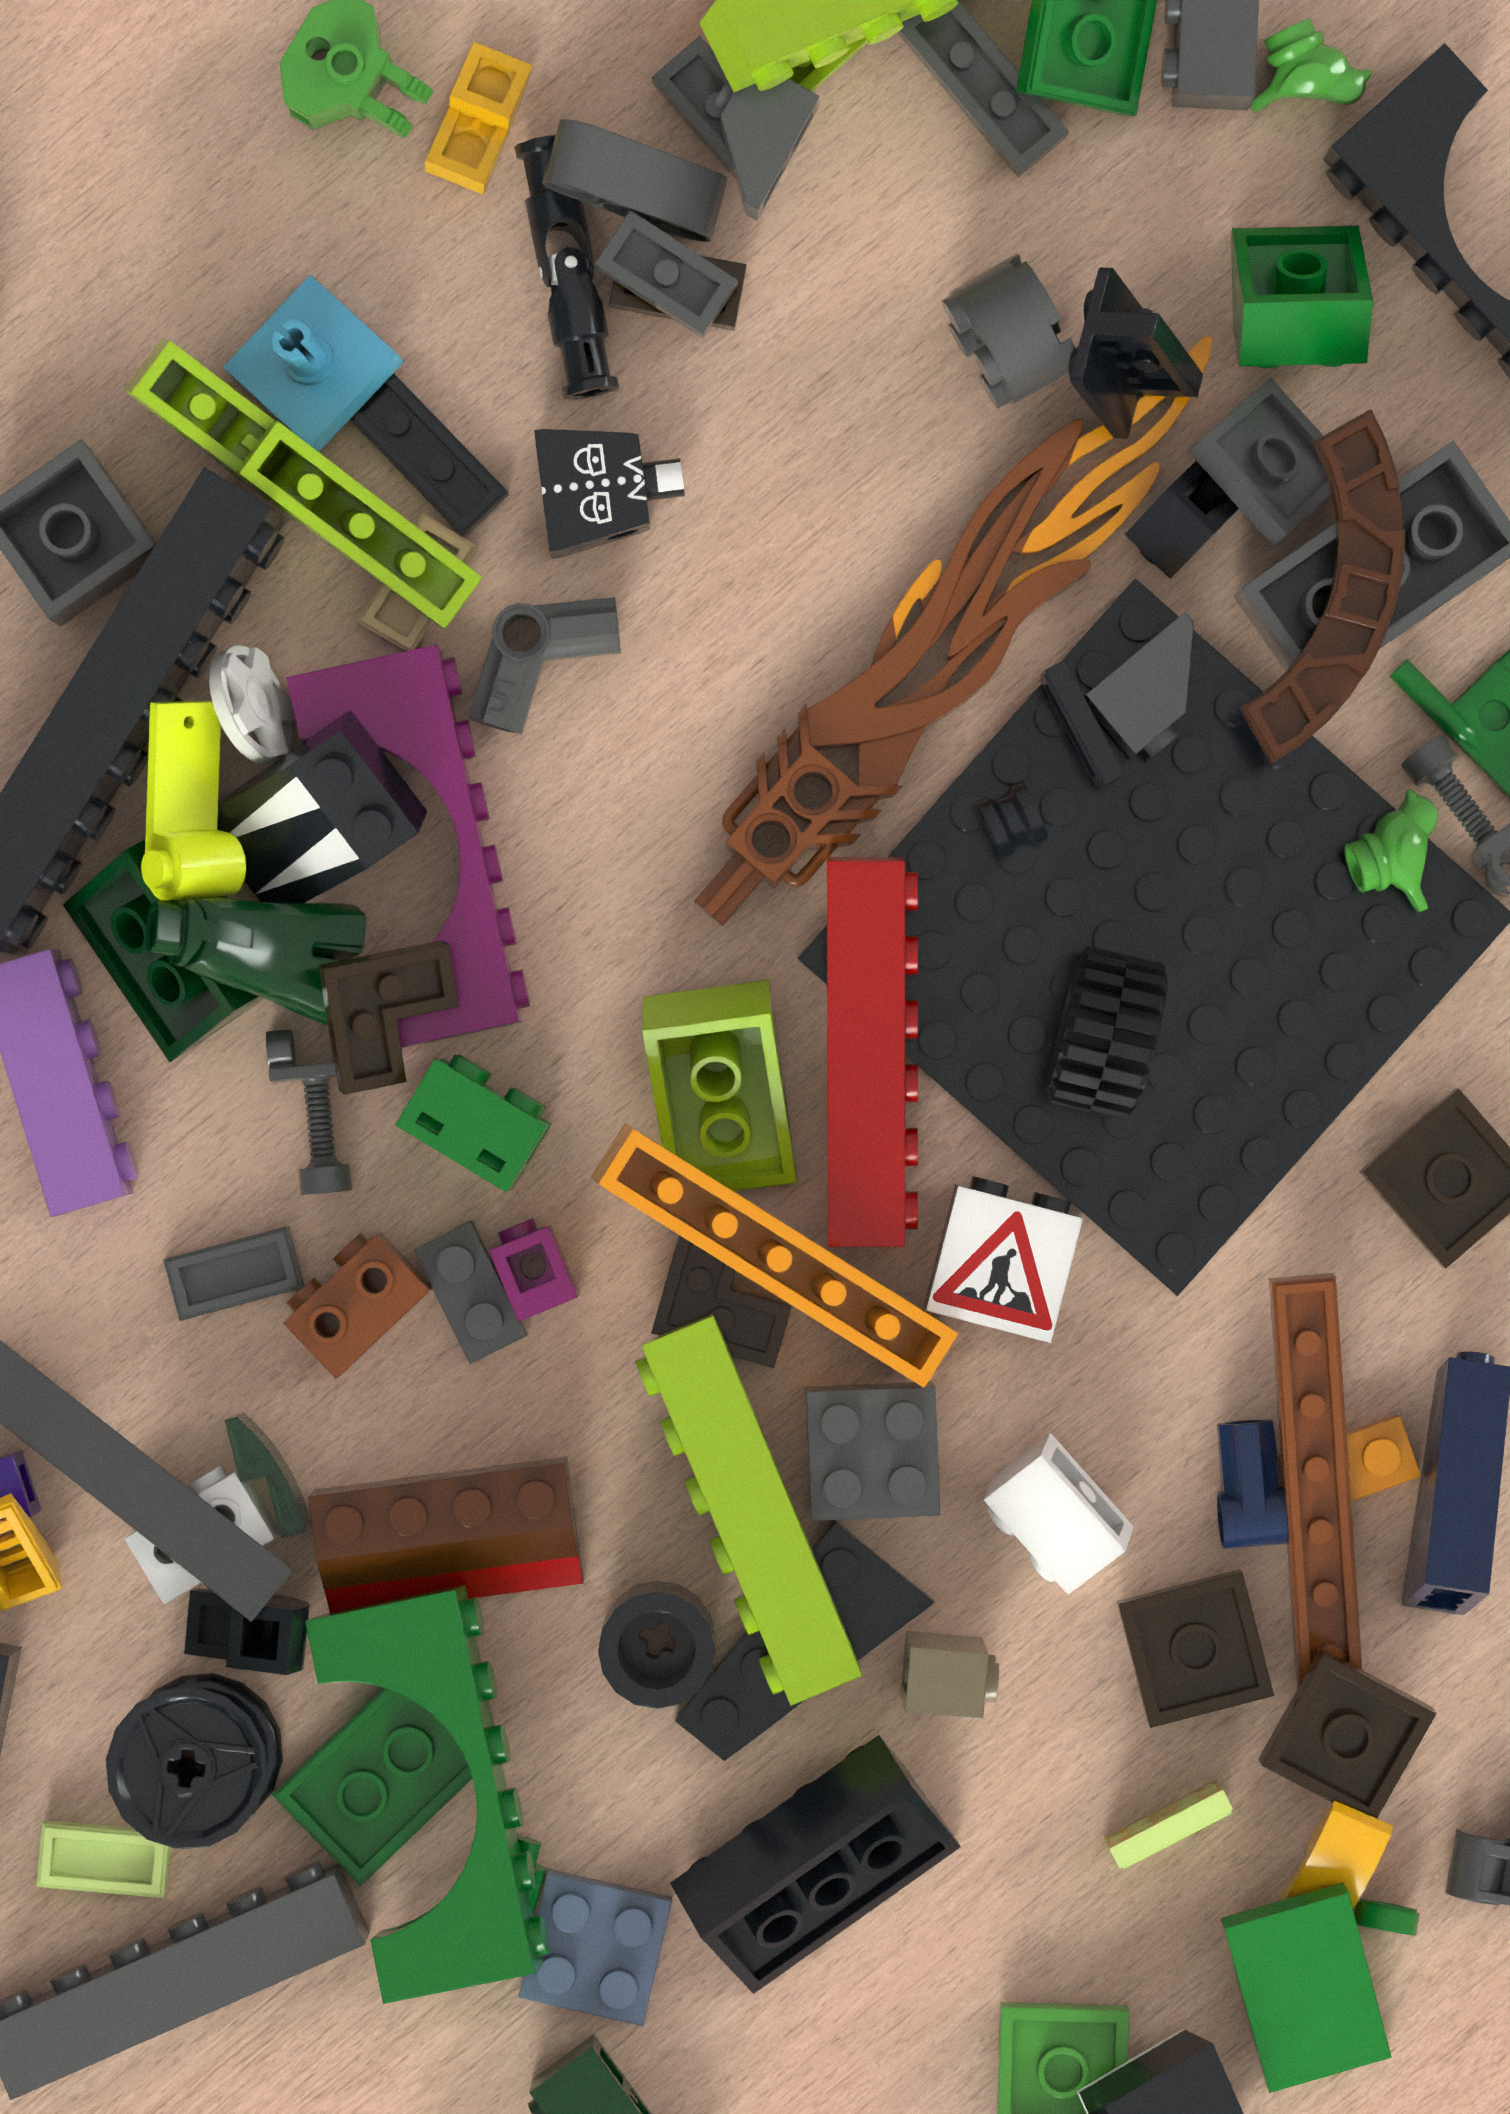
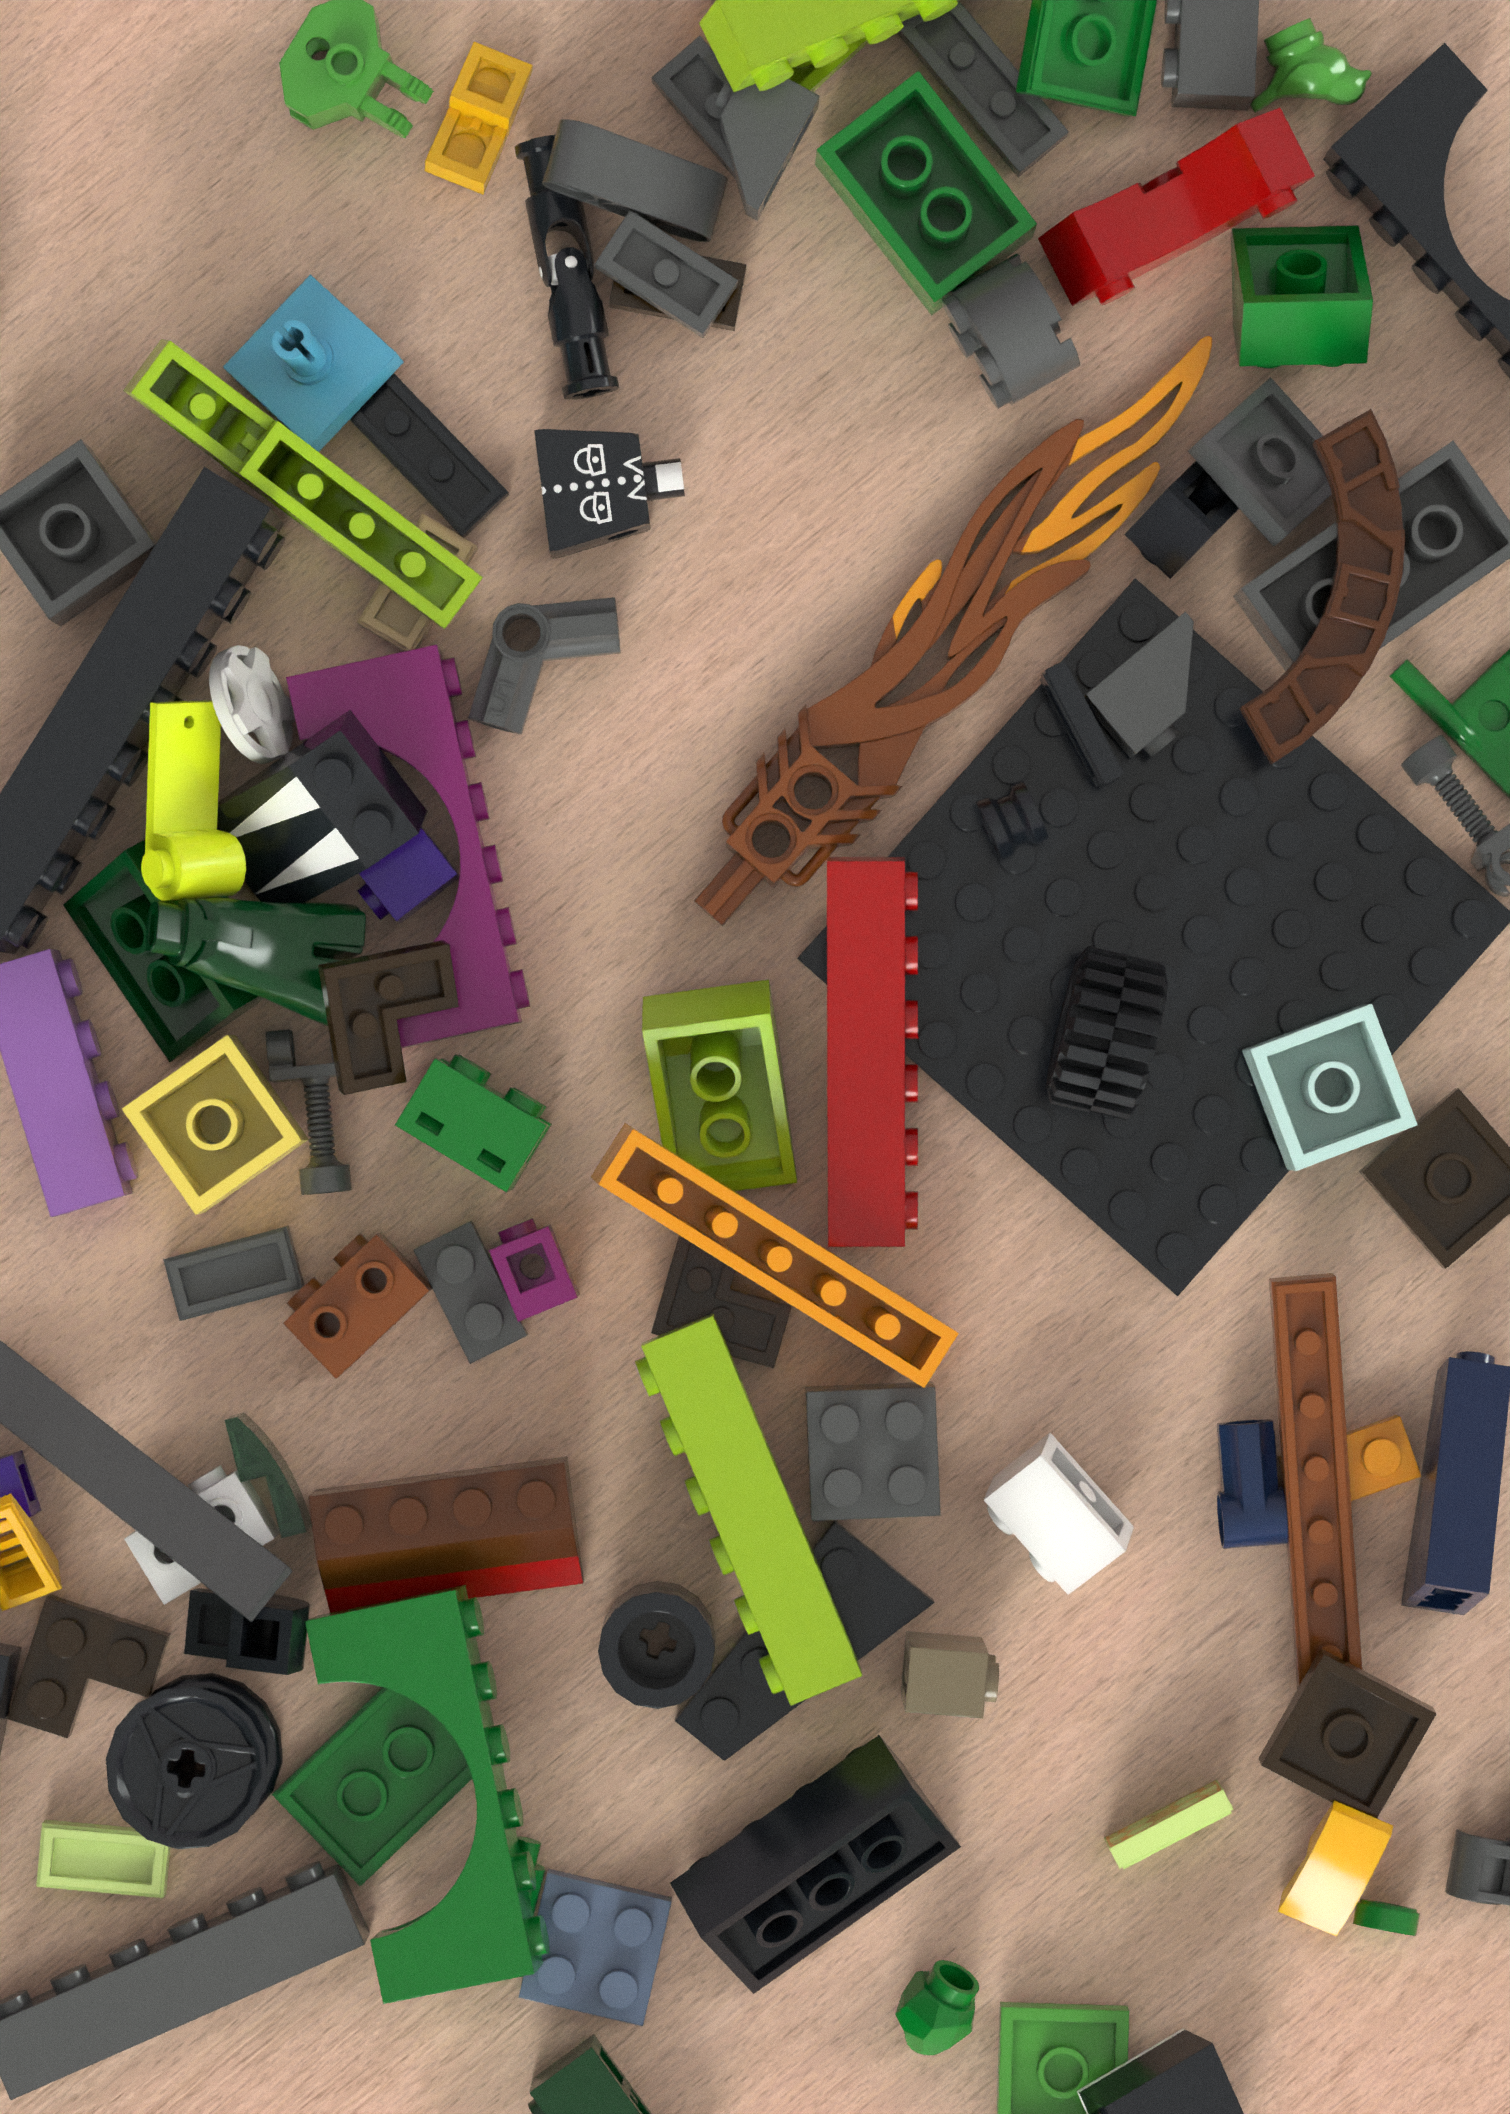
white piece [924,1176,1083,1343] -> none
black bracket [1069,267,1203,439] -> none
dark brown plate [1117,1569,1274,1728] -> none
green tile [1220,1882,1392,2093] -> none
bright green animal [1345,789,1438,912] -> none
none -> dark brown plate [7,1594,171,1738]
none -> light yellow brick [122,1035,309,1215]
none -> dark purple brick [357,827,460,923]
none -> green brick [815,70,1037,315]
none -> green rock [895,1960,979,2056]
none -> red brick [1038,108,1315,306]
none -> light aqua brick [1242,1004,1418,1171]

